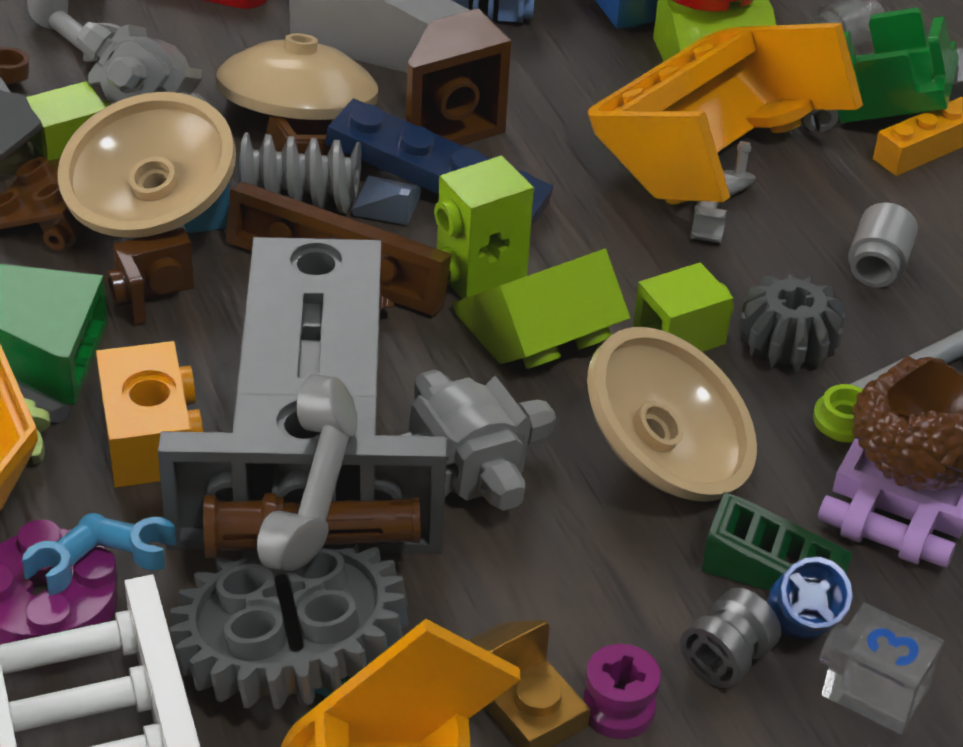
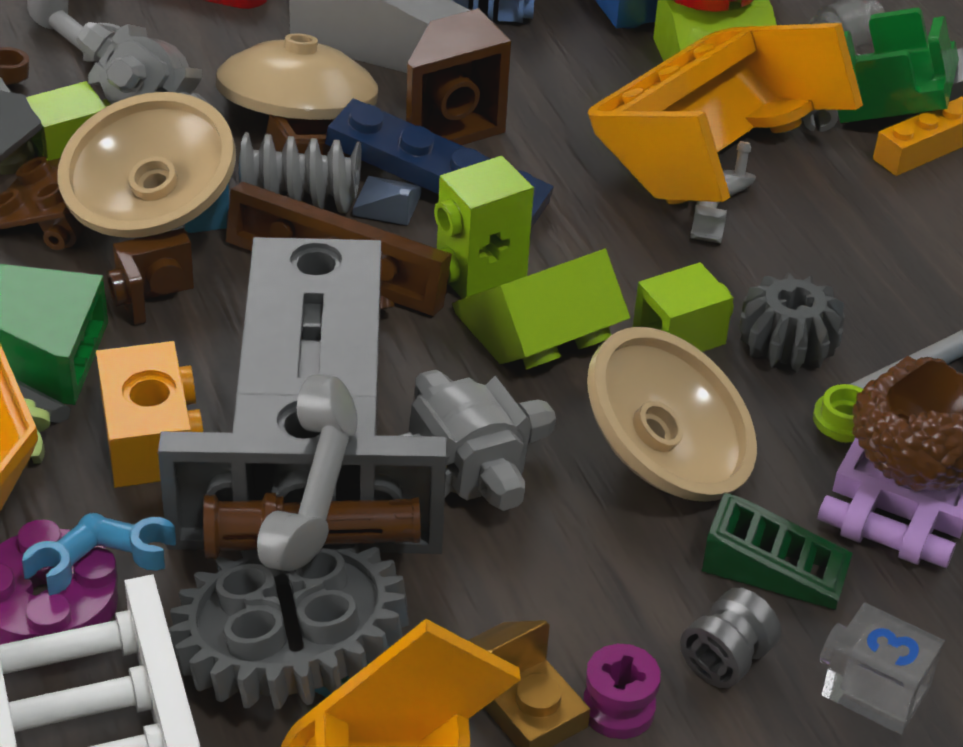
blue wheel [767,557,853,640] -> none
light grey brick [848,203,918,288] -> none

